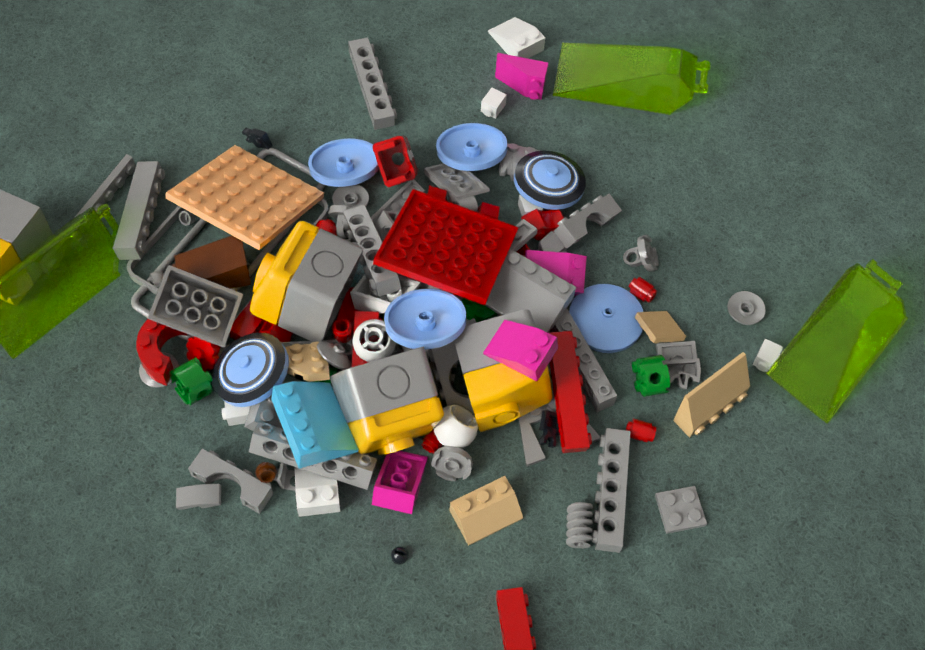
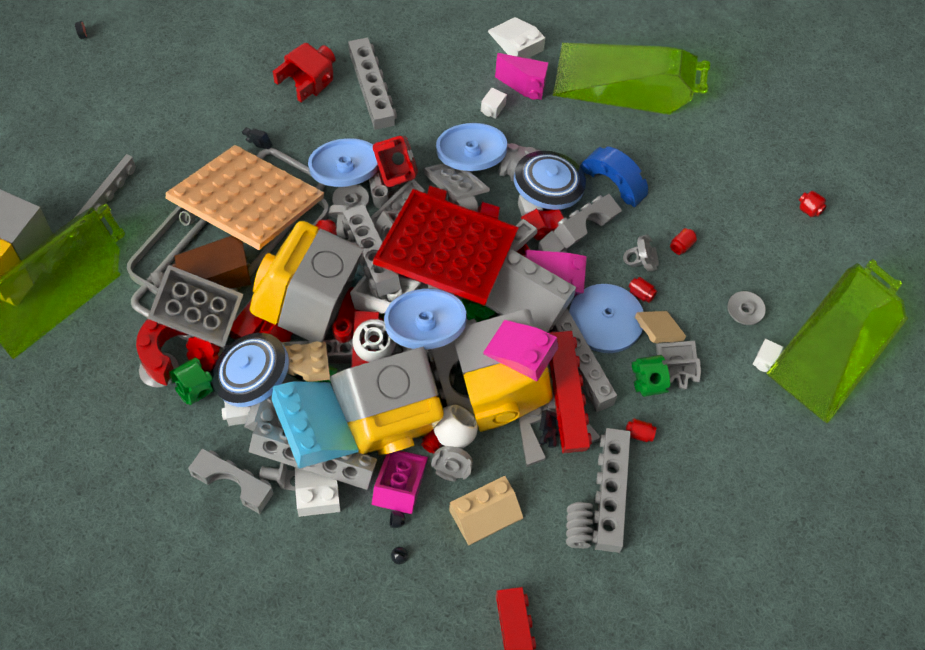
light grey brick [113,161,165,260] -> none
light grey slope [176,484,221,510] -> none
reddish brown plate [255,462,277,483] -> none
light grey dish [317,341,351,370] -> none
light grey plate [655,486,707,534] -> none
tan slope [673,352,750,438] -> none
none -> black tile [75,21,87,39]
none -> red piece [273,43,336,103]
none -> light grey piece [369,171,389,209]
none -> black hinge [390,511,406,528]
none -> blue brick [580,146,648,207]
none -> red brick [670,228,697,255]
none -> red head [799,191,827,217]

